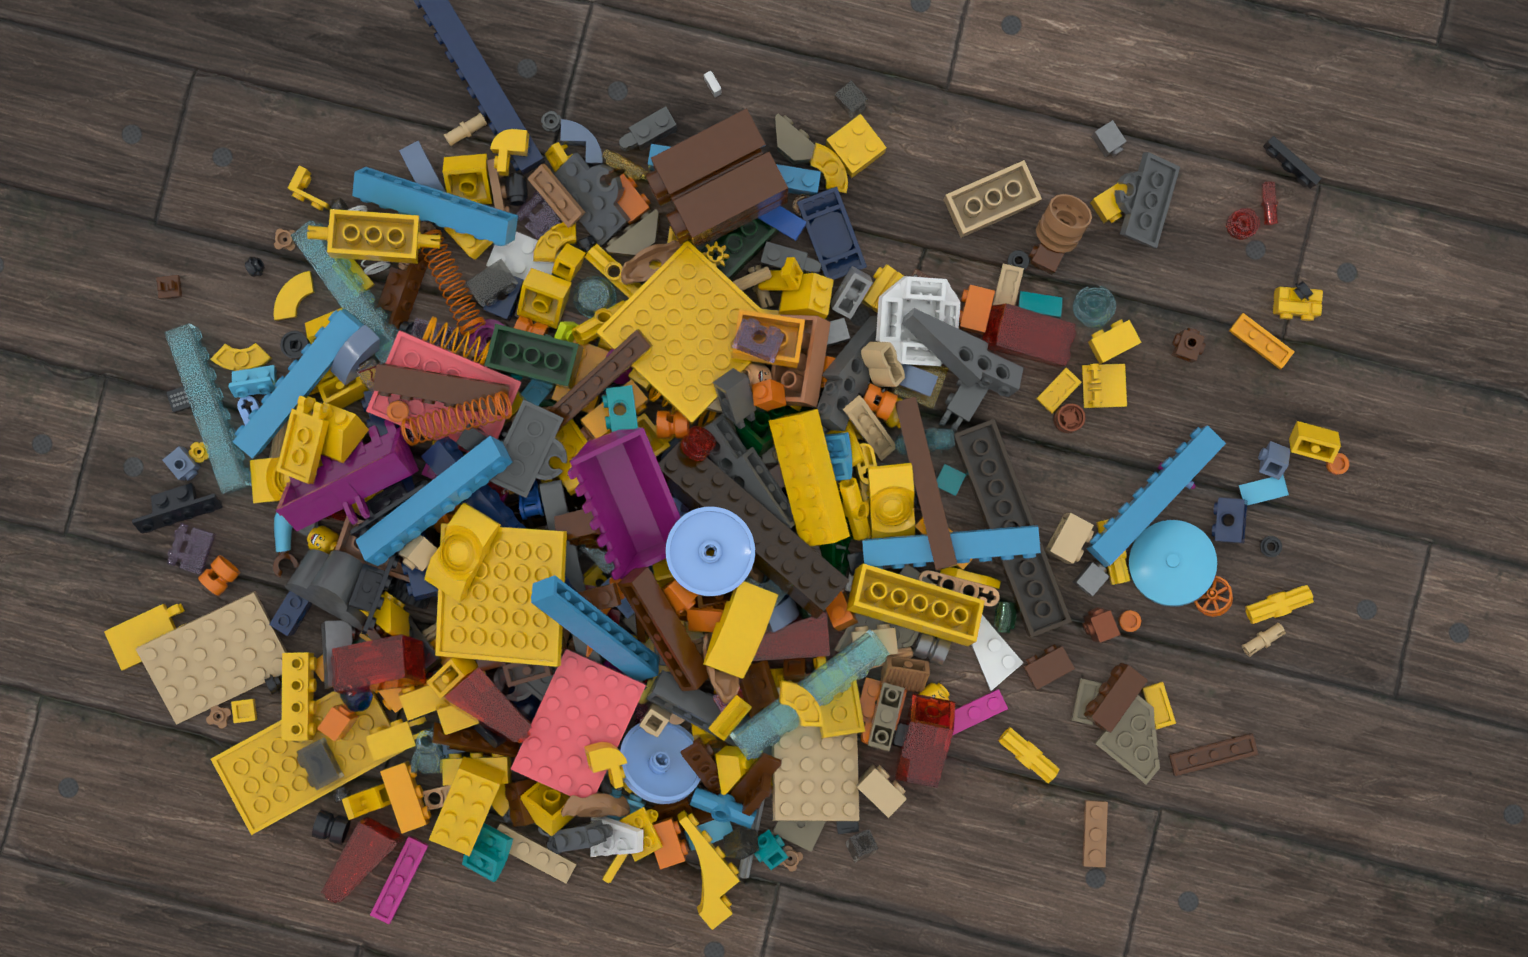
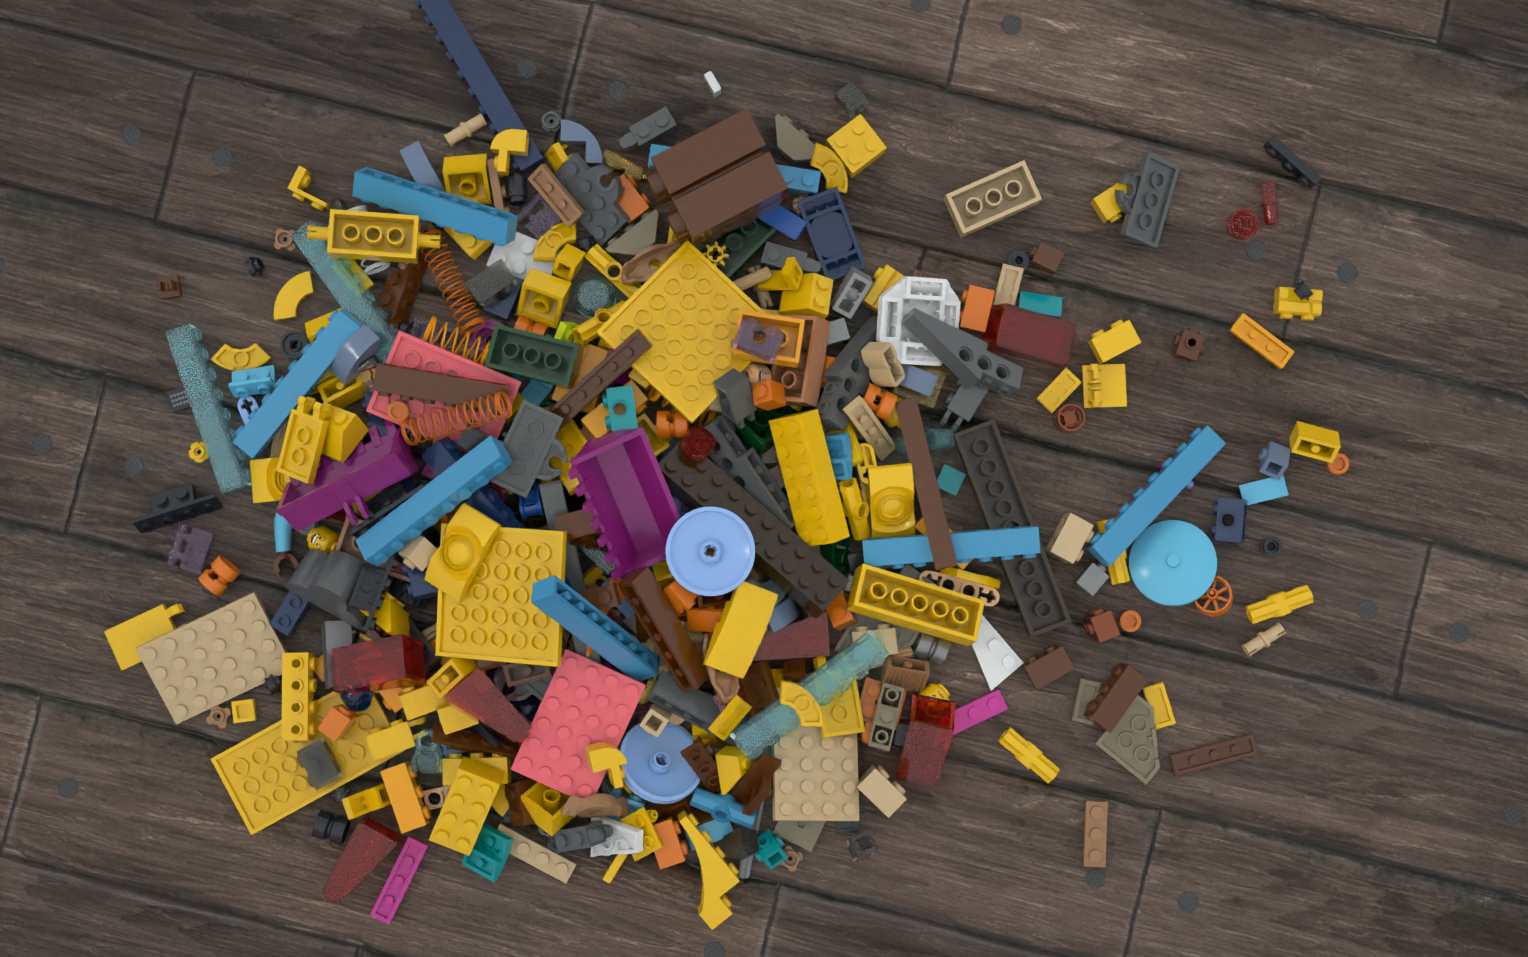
sand blue brick [163,446,201,481] -> none
clear green brick [993,601,1017,633] -> none
medium nougat wheel [1036,194,1092,253] -> none
clear light blue cone [1073,286,1116,328] -> none
flat silver brick [1091,120,1127,157] -> none

